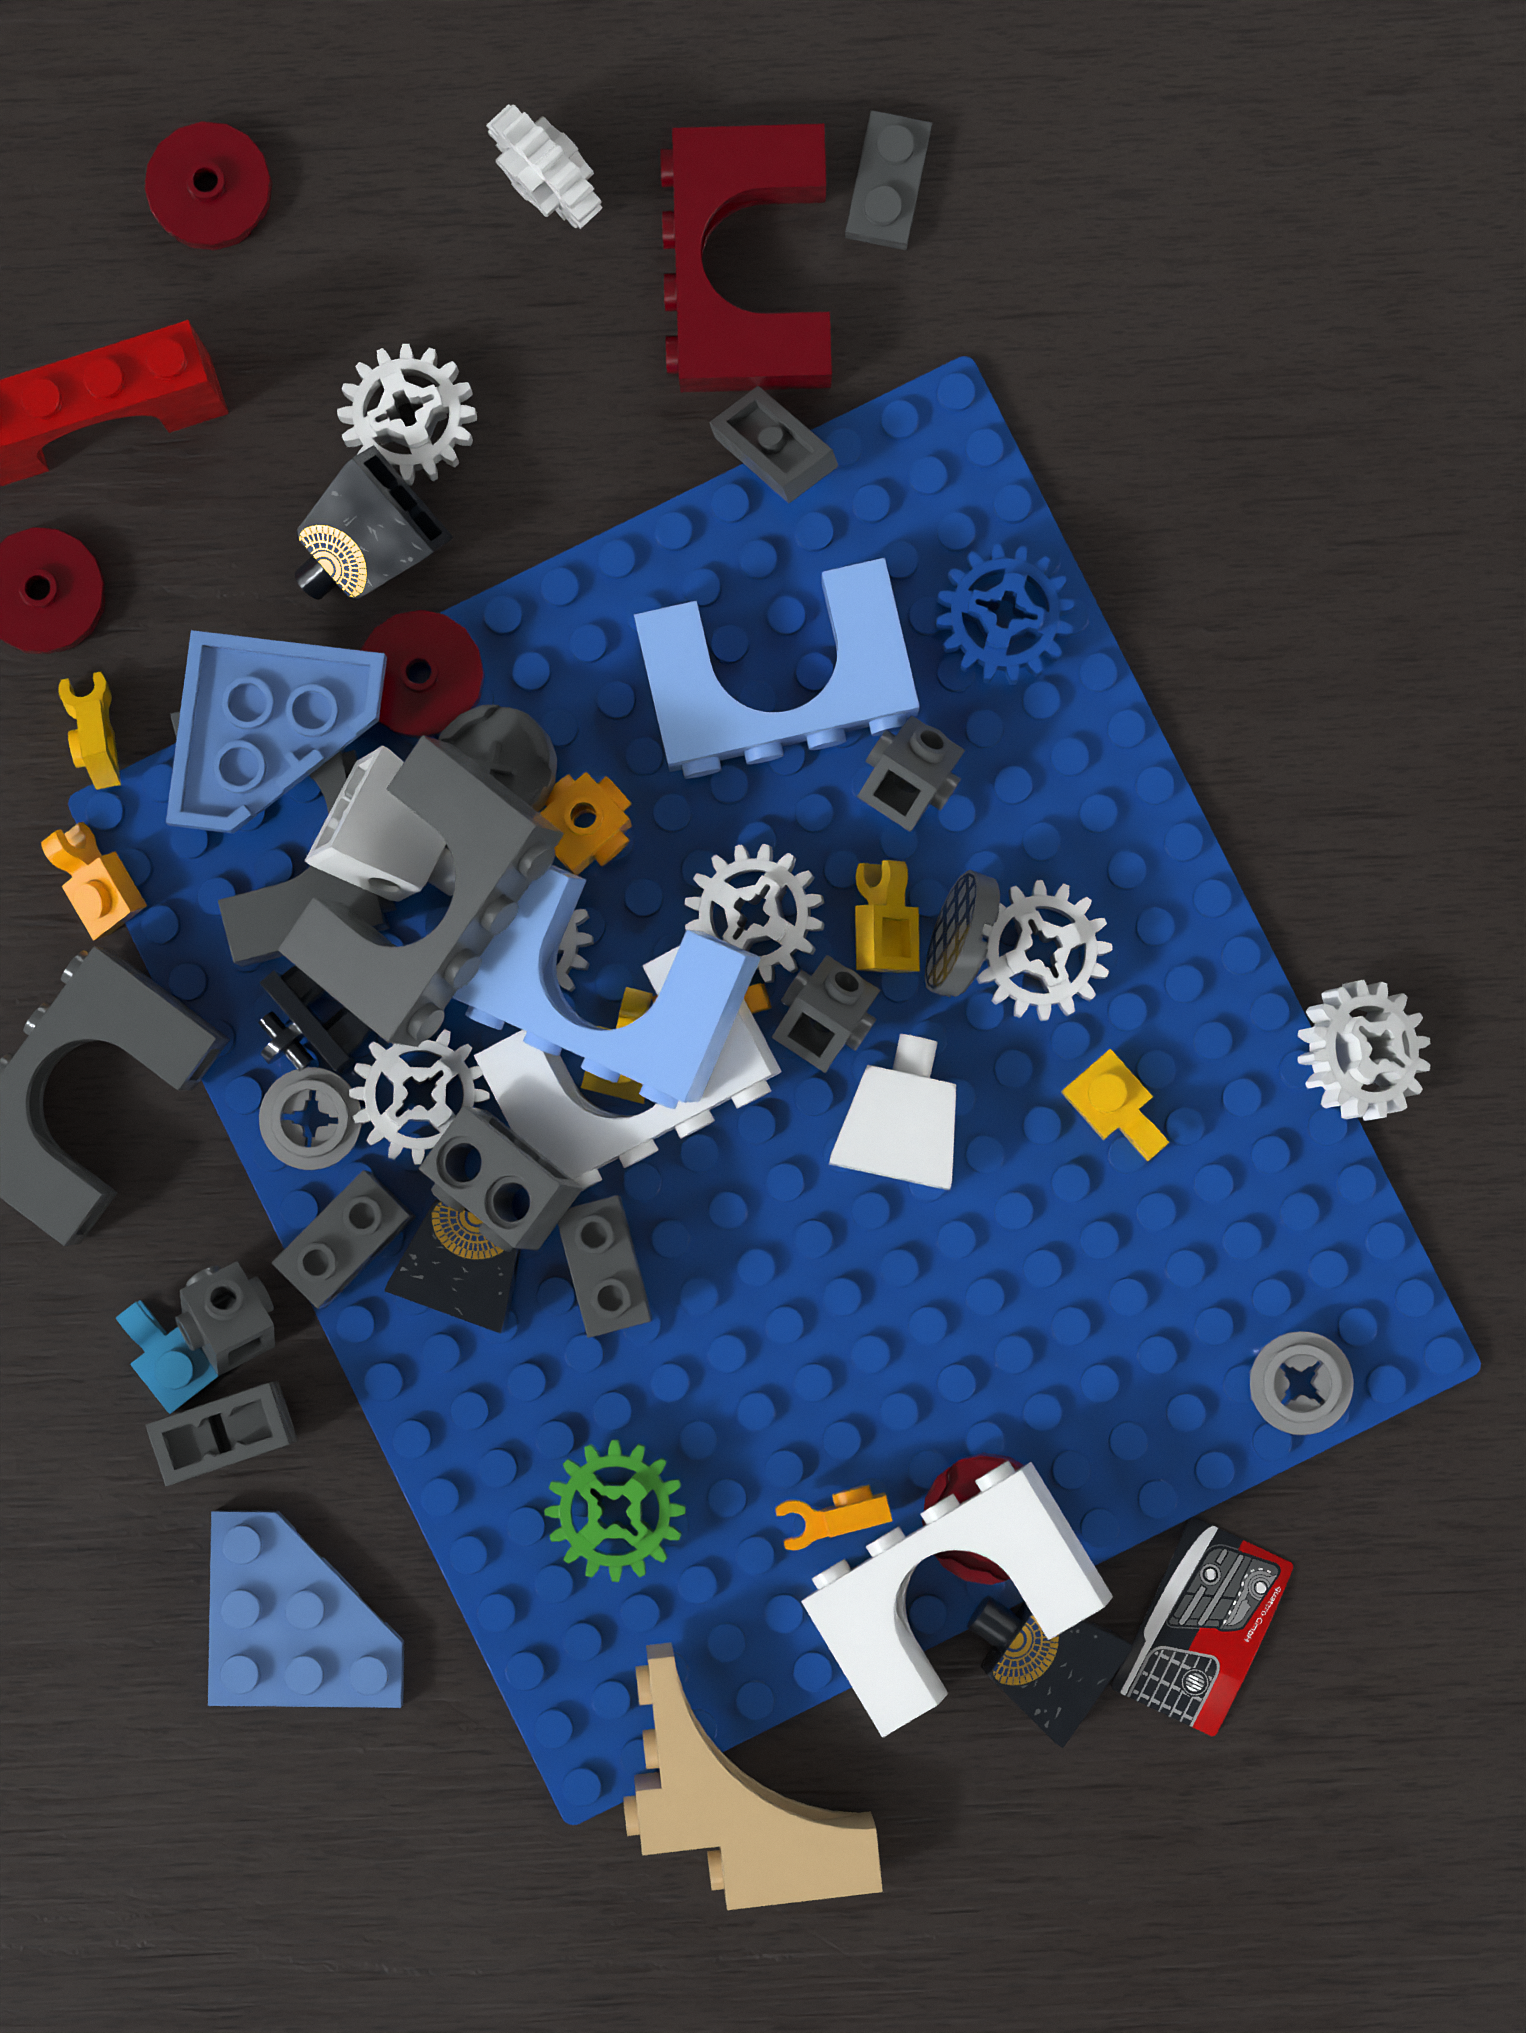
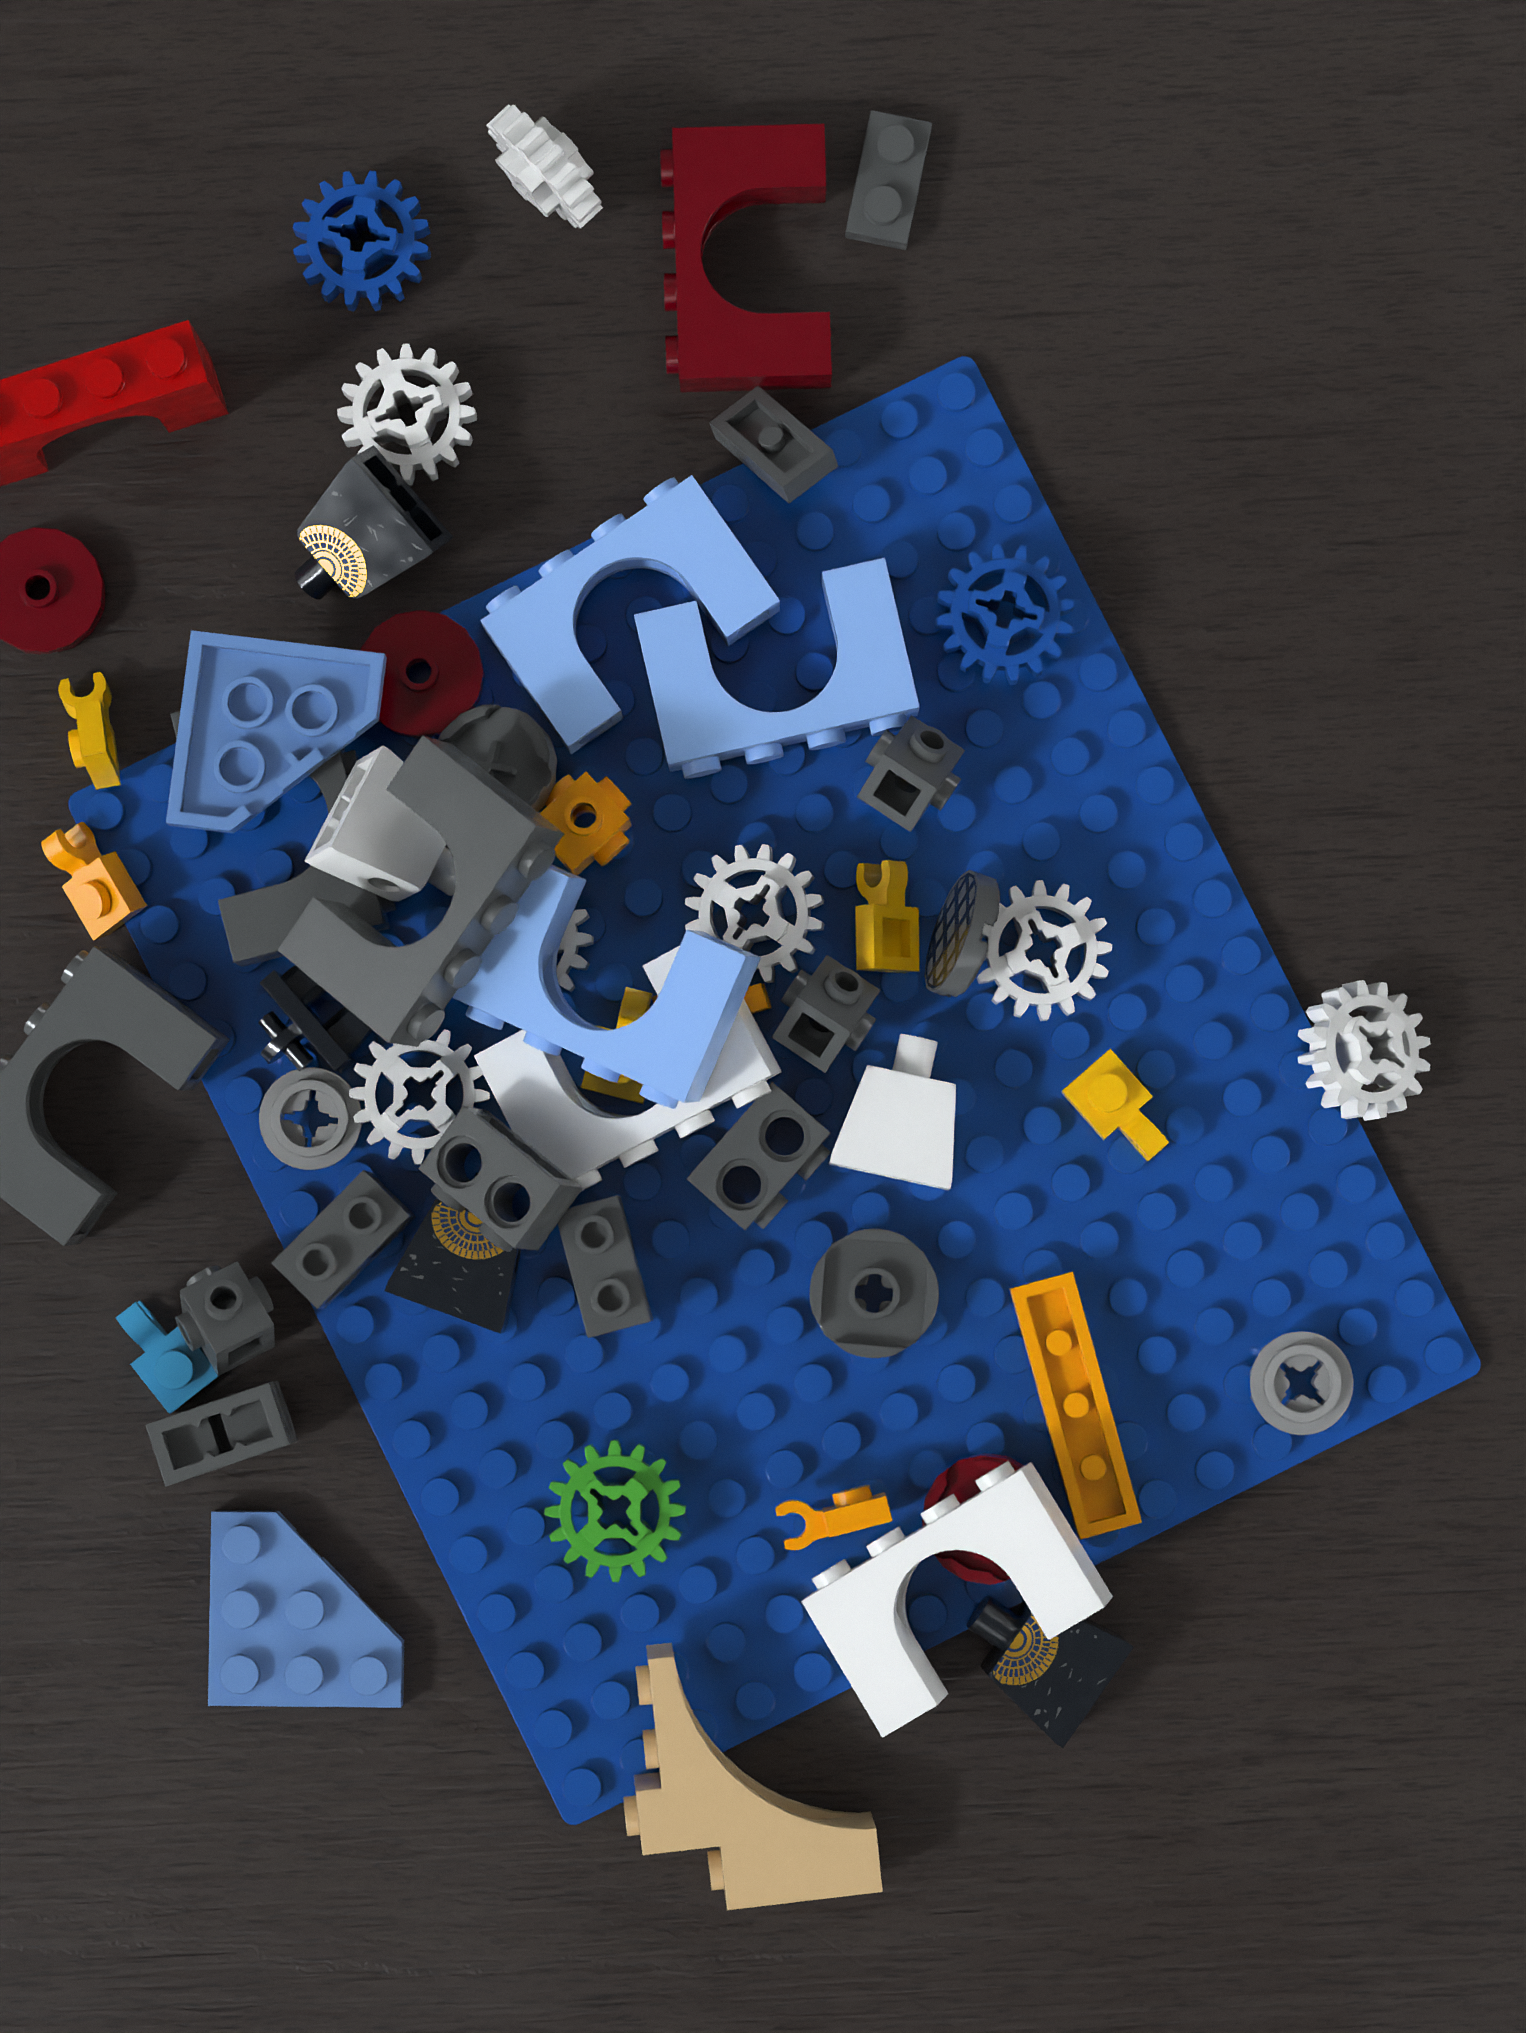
dark red plate [144,121,273,250] -> none
sticker [1112,1516,1294,1736] -> none
none -> blue gear [293,170,431,312]
none -> light blue arch [480,475,780,754]
none -> dark grey brick [687,1082,831,1231]
none -> dark grey plate [809,1229,939,1358]
none -> light orange plate [1009,1272,1142,1540]

